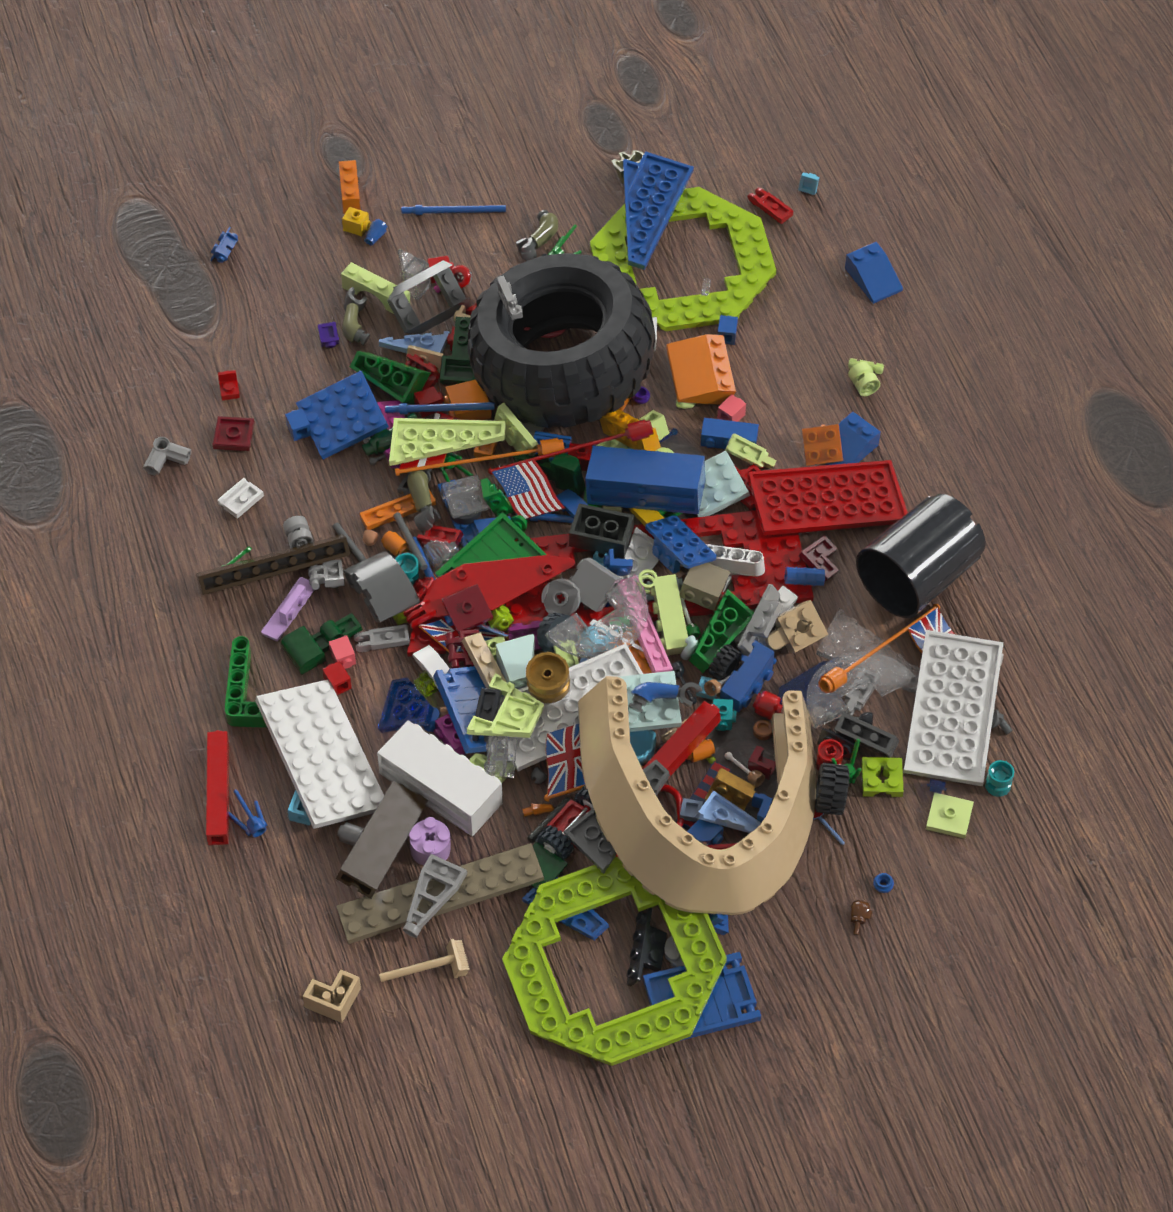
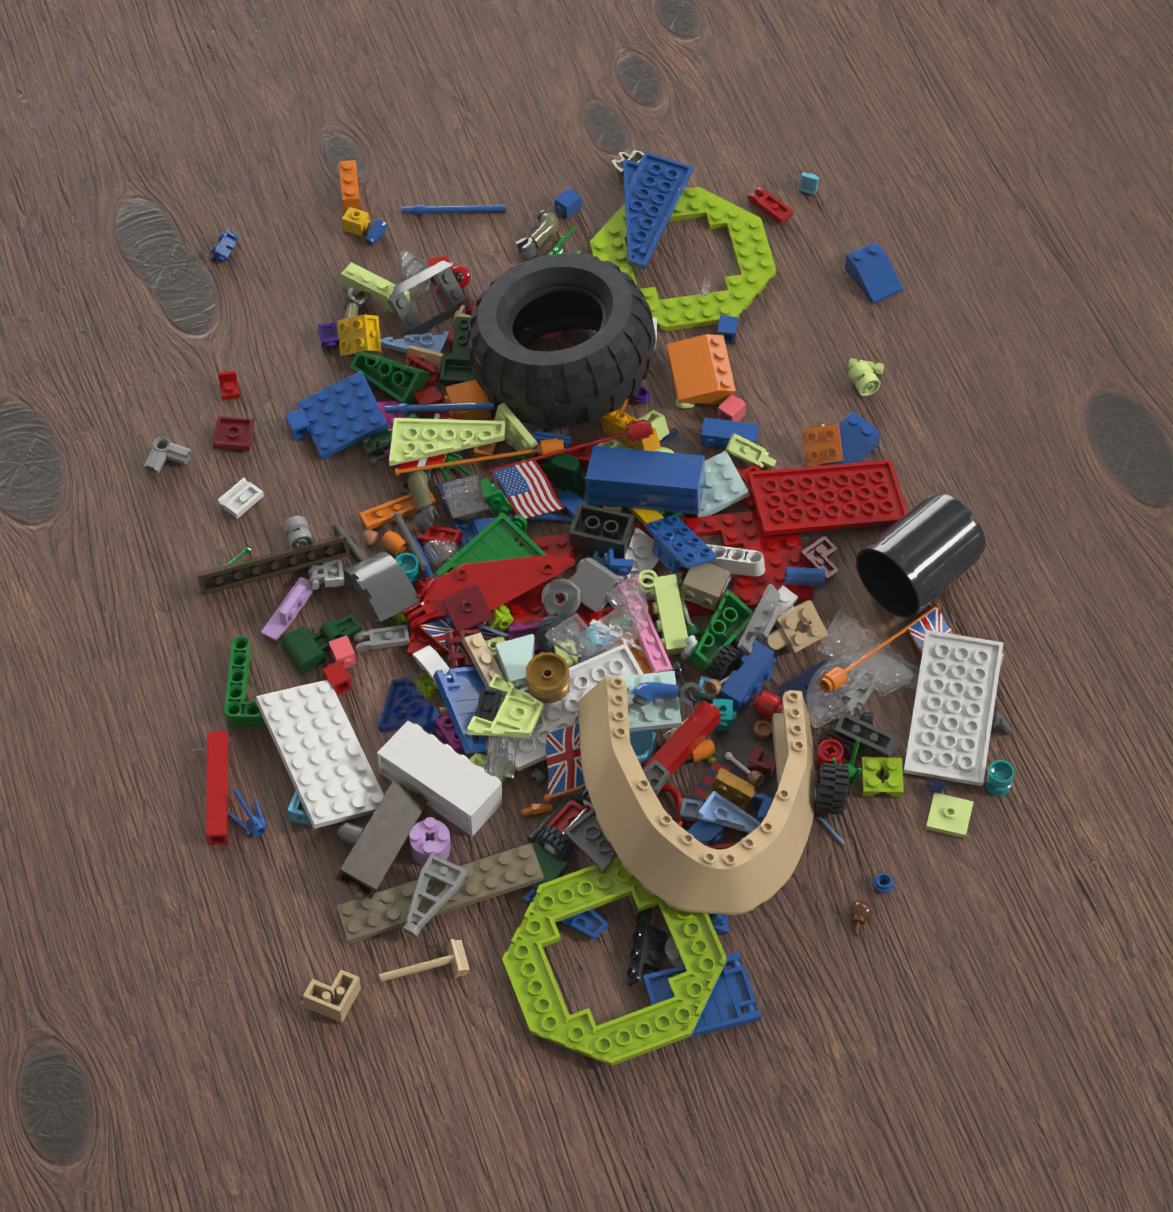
light grey hinge [497,276,523,320] -> none
none -> yellow bracket [337,314,382,356]
none -> blue brick [555,188,582,219]

